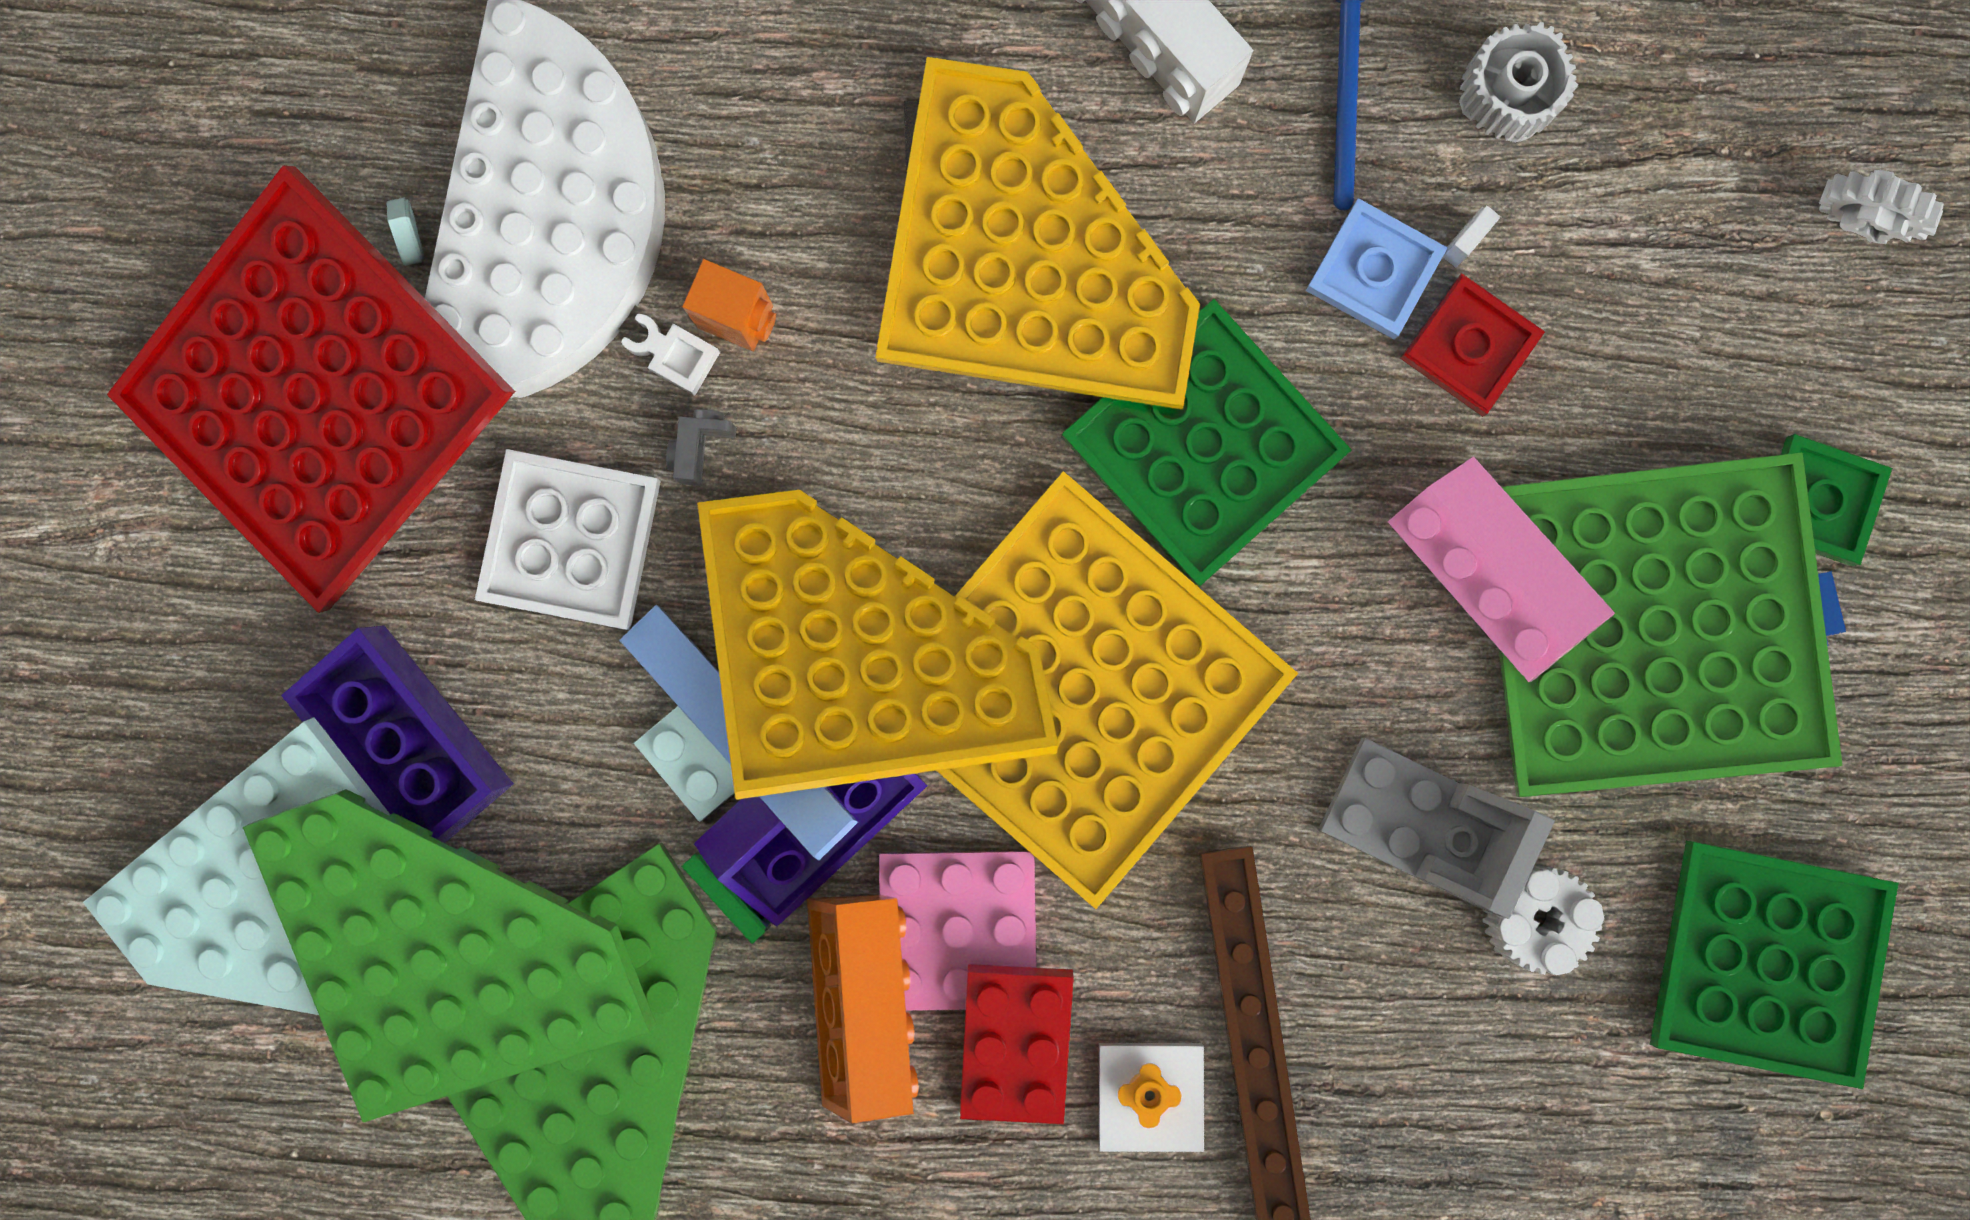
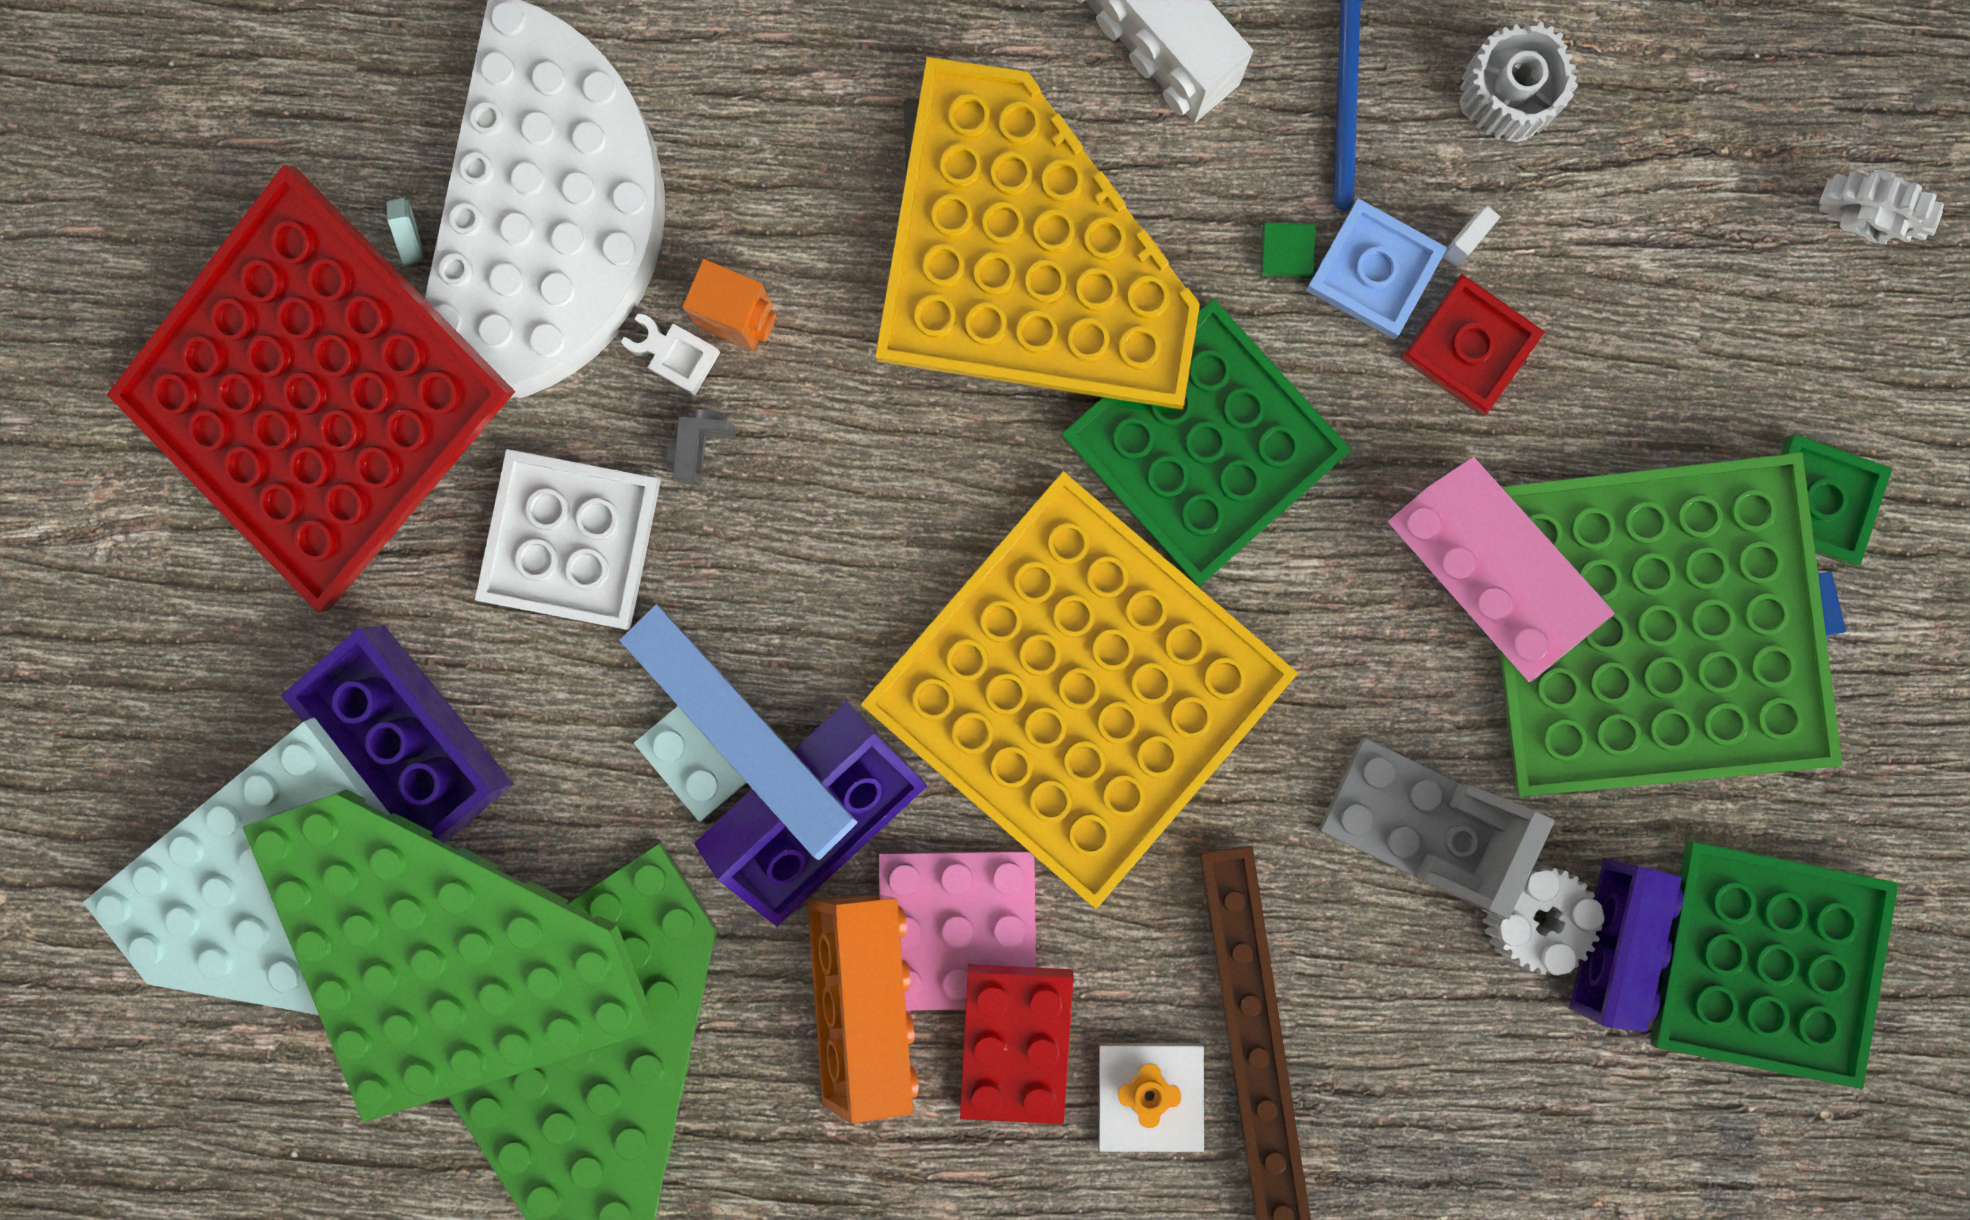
green tile [681,852,771,944] -> none
yellow plate [697,490,1059,800] -> none
none -> green tile [1260,222,1316,279]
none -> dark purple slope [1569,858,1683,1032]

